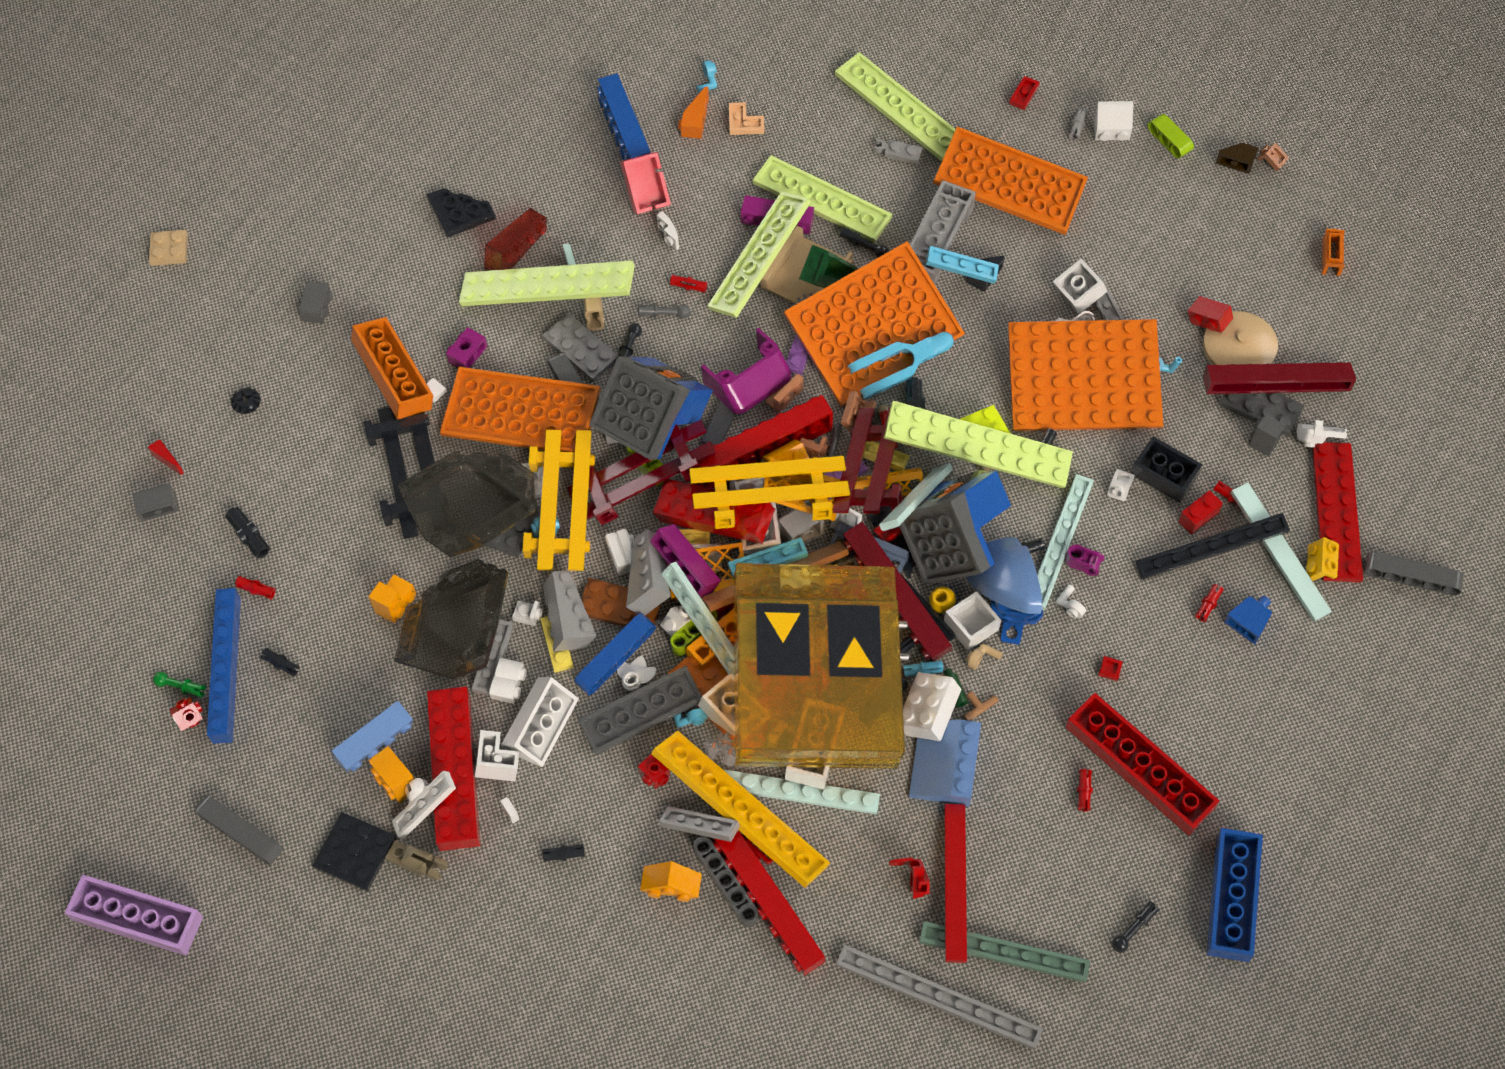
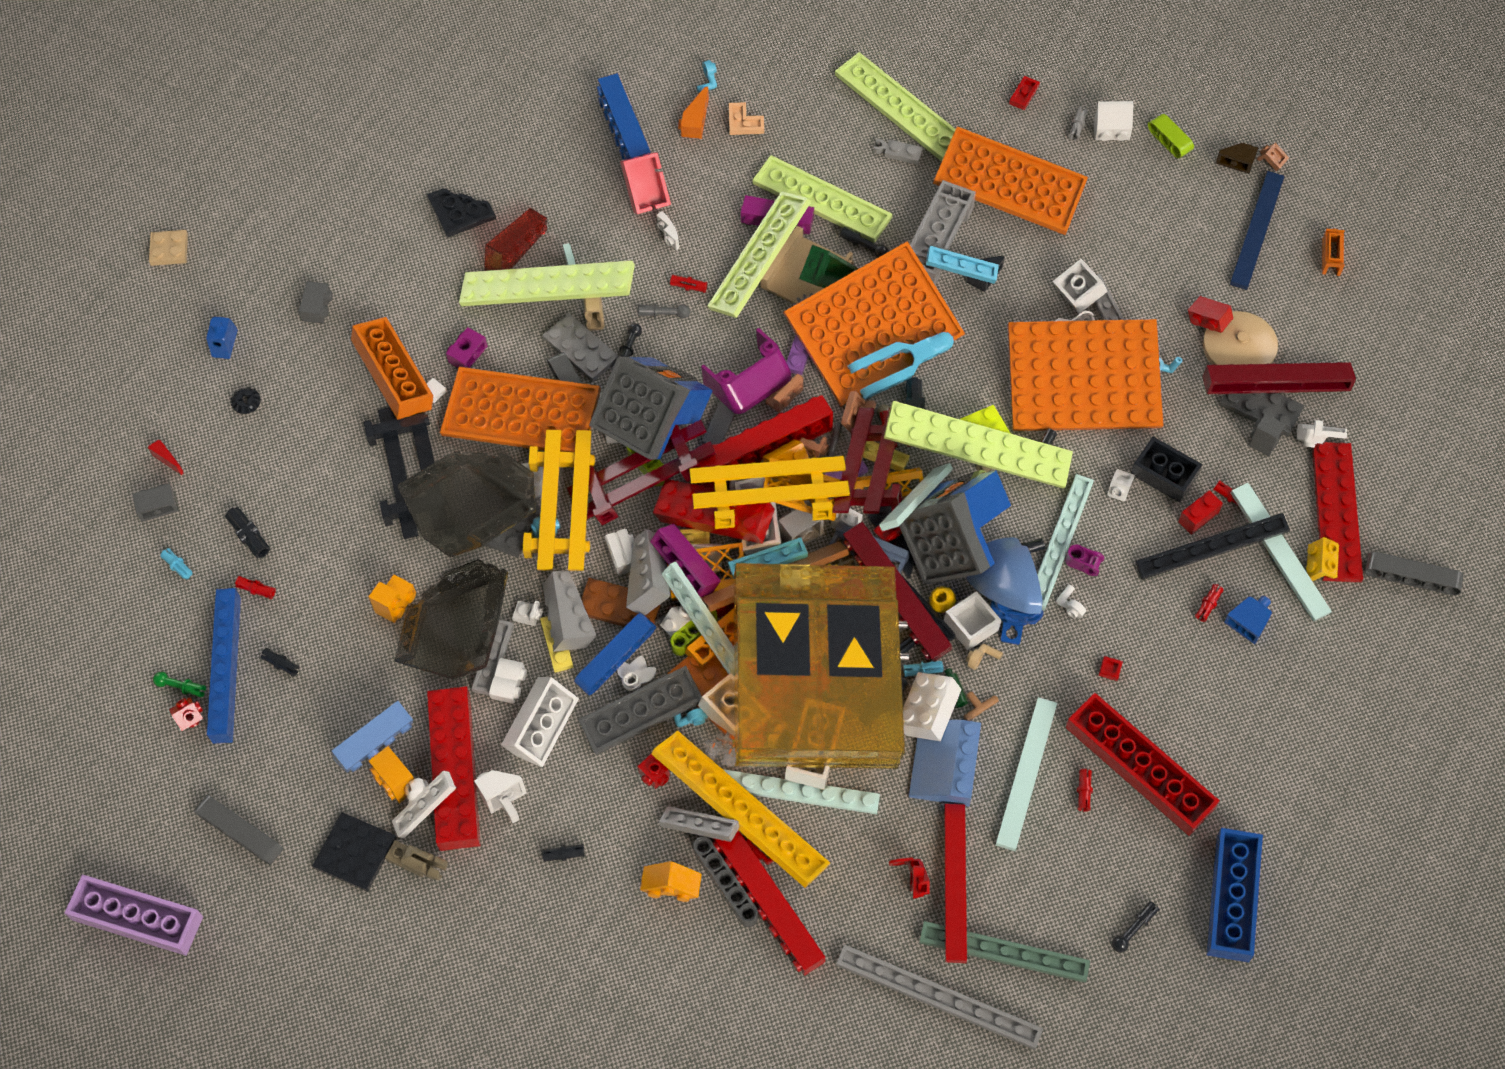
white brick [475,730,519,781] -> none
none -> medium azure axle [160,548,193,579]
none -> blue torso [206,317,238,359]
none -> white slope [474,770,527,814]
none -> light aqua tile [996,697,1057,851]
none -> dark blue tile [1230,171,1285,290]

